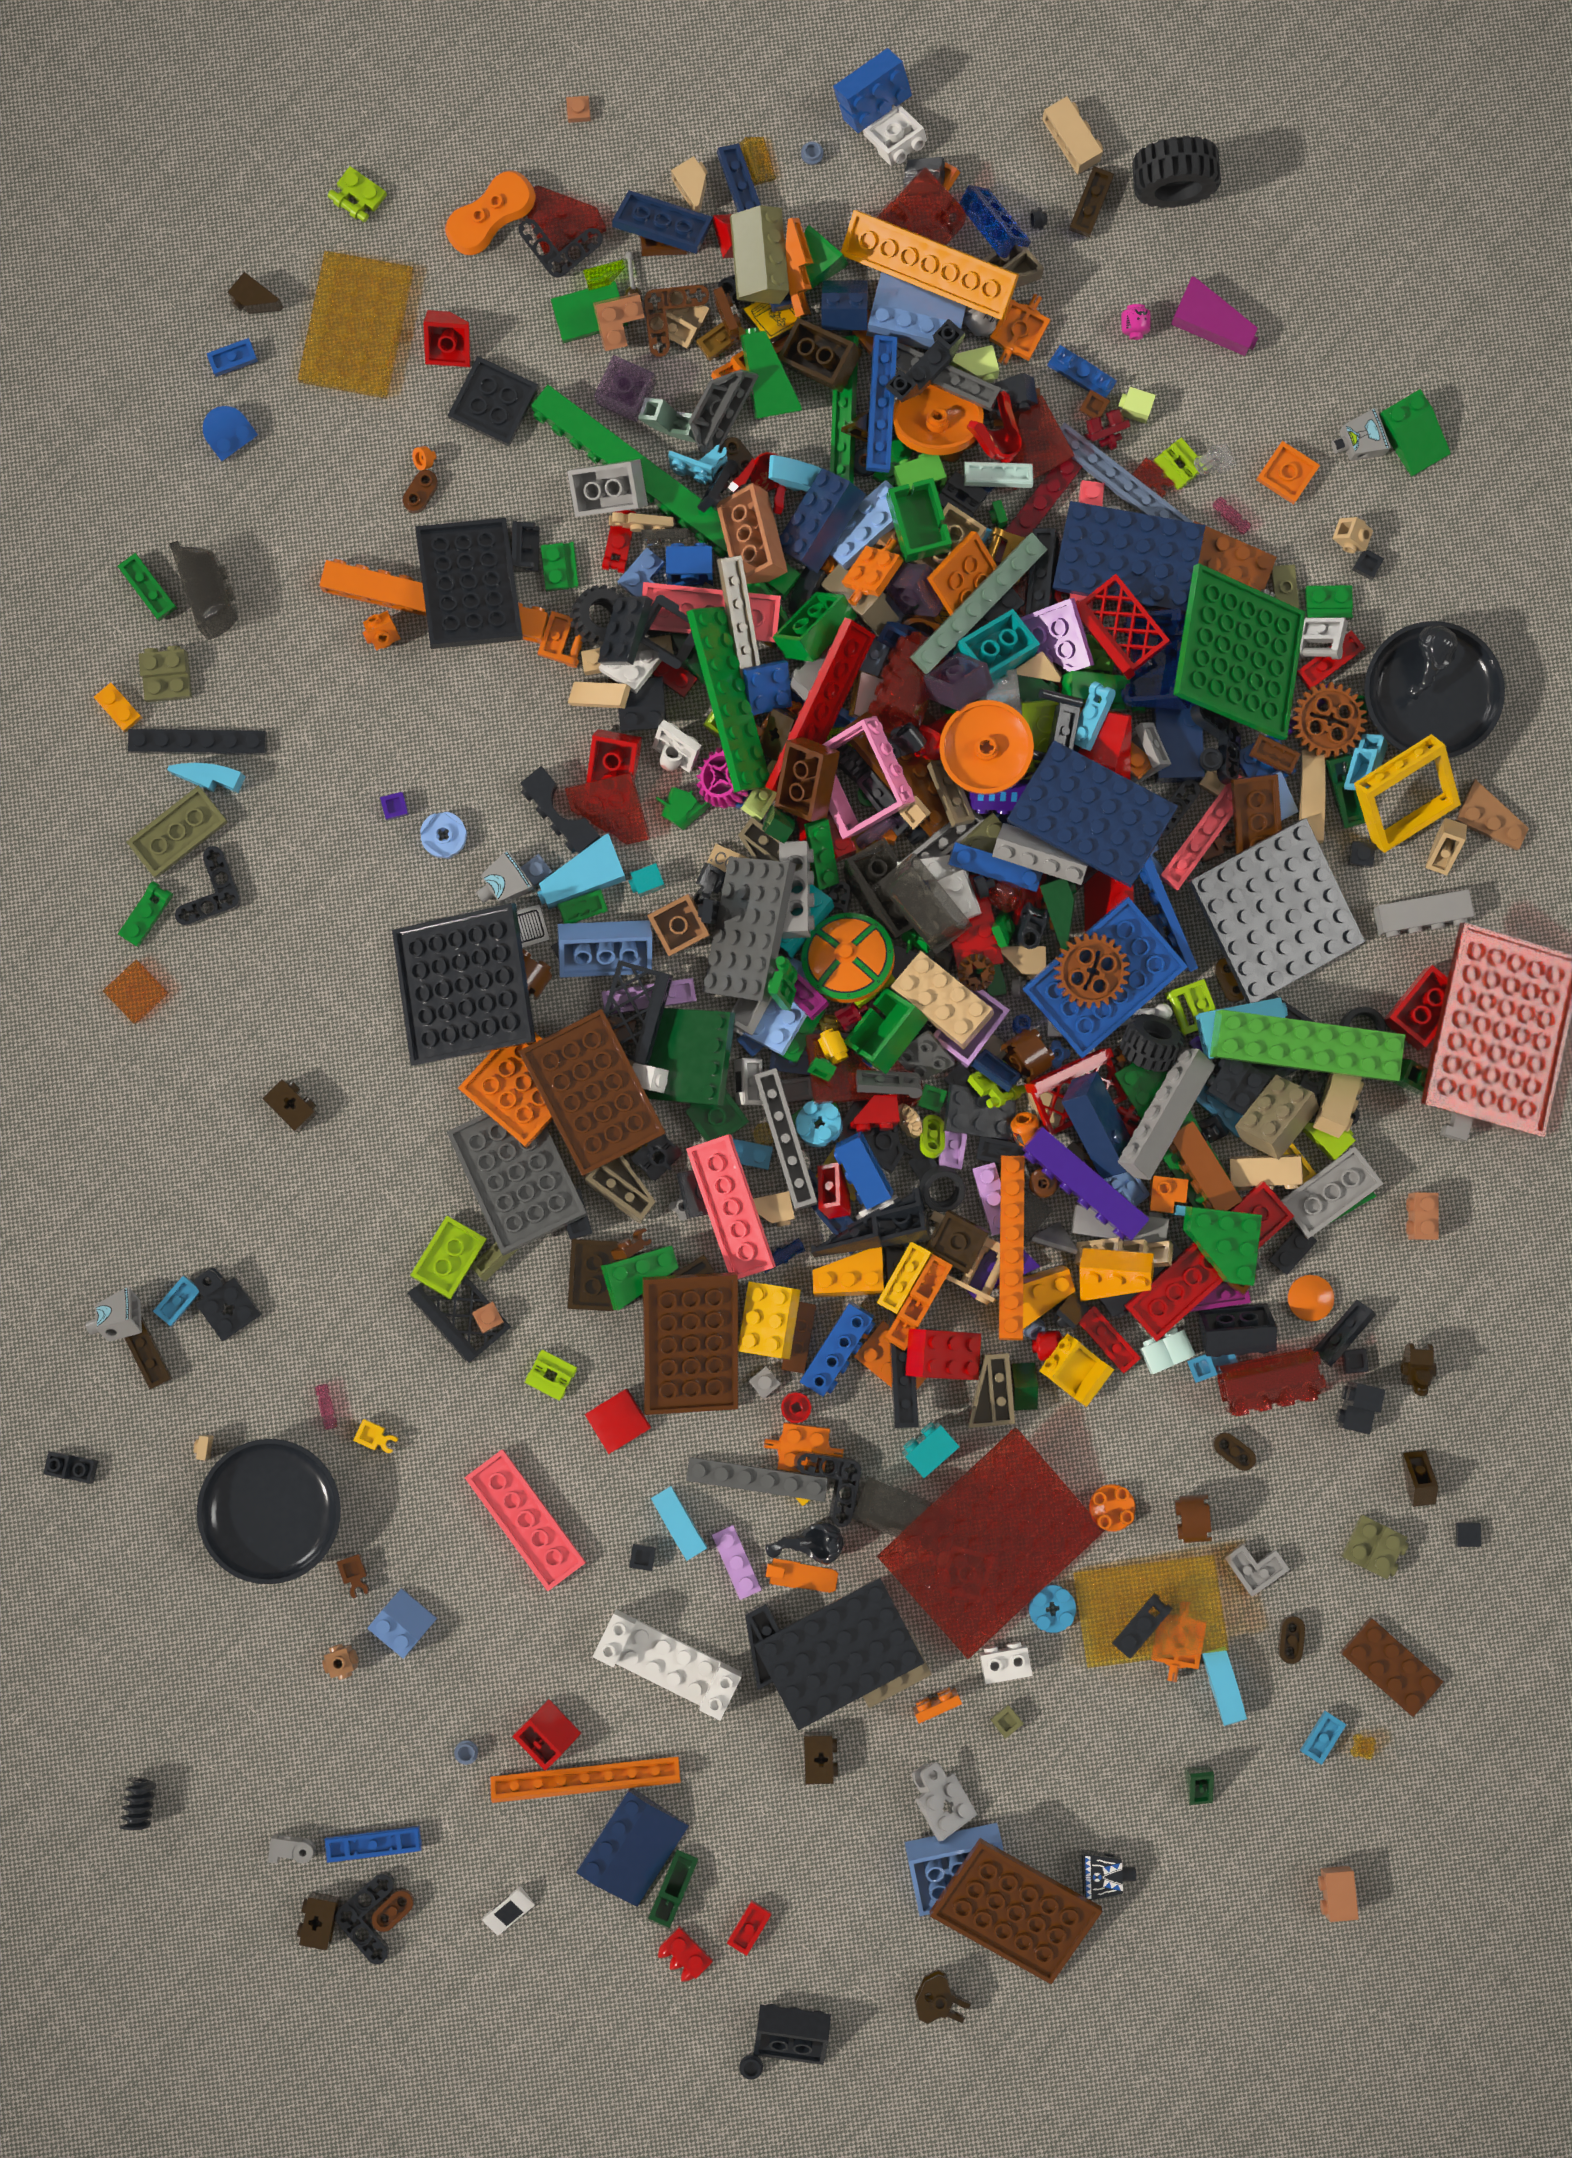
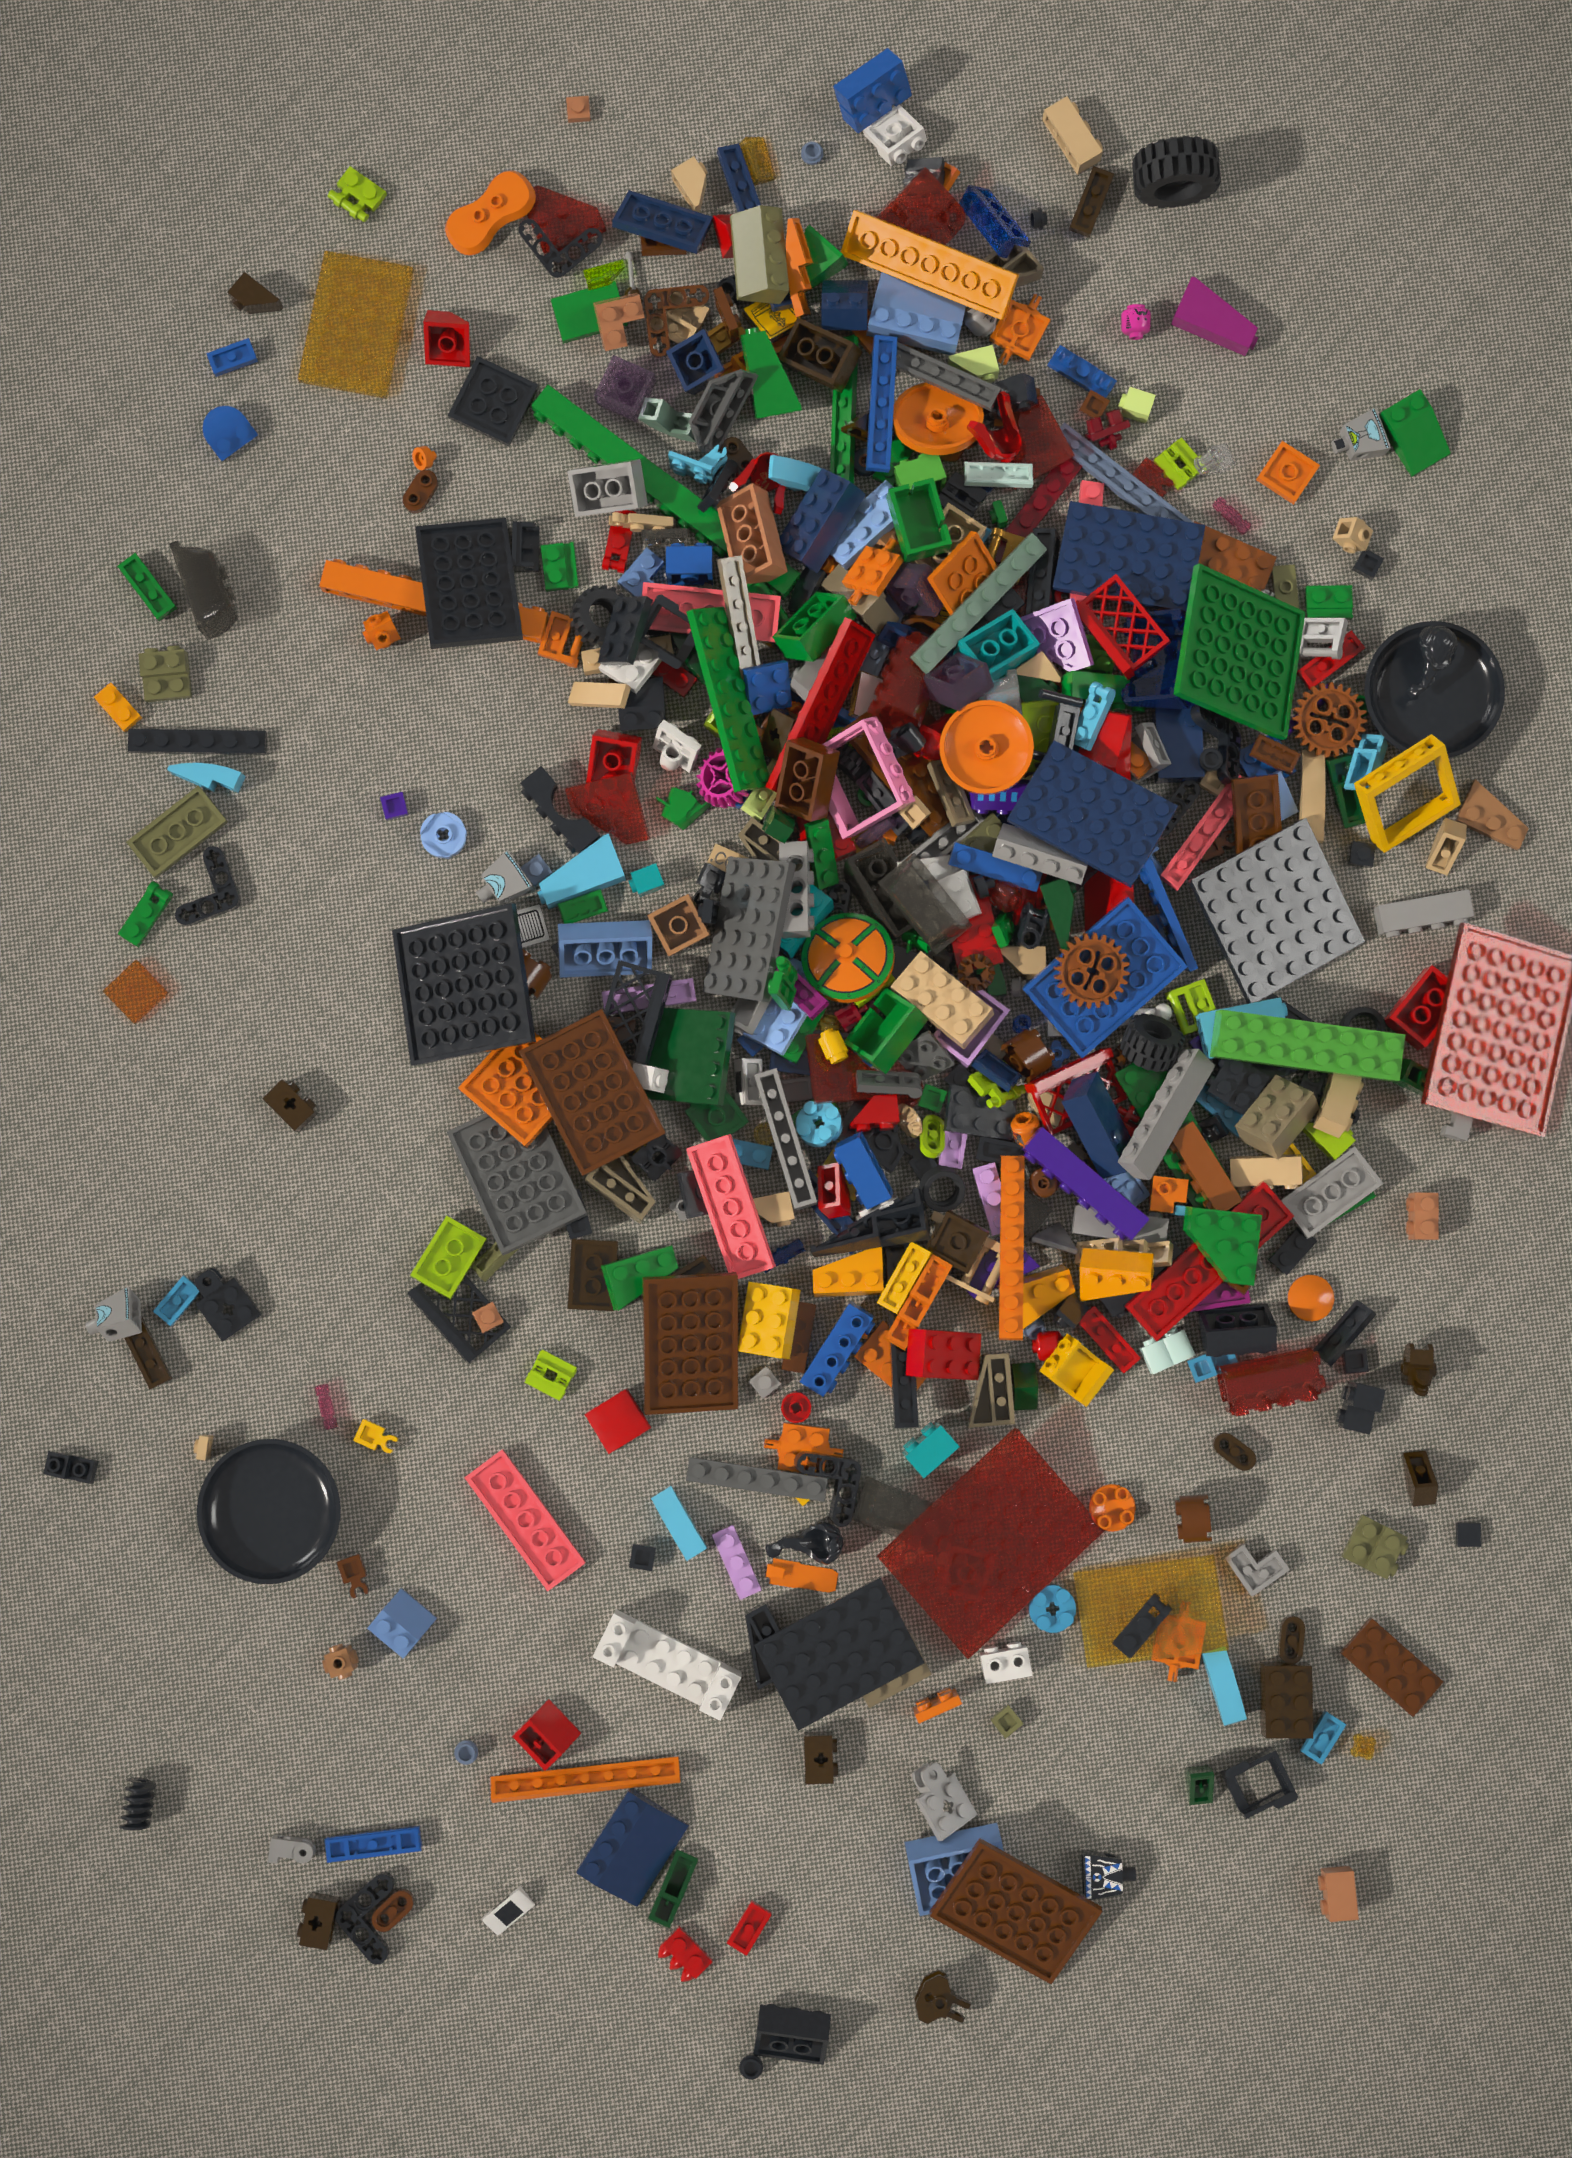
reddish brown plate [610,1228,652,1260] -> none
green plate [807,1057,837,1081] -> none
black slope [885,319,965,402] -> none
dark brown plate [1214,958,1244,1003] -> none
none -> dark blue slope [666,329,725,395]
none -> black piece [1220,1747,1298,1819]
none -> dark brown brick [1260,1662,1313,1739]

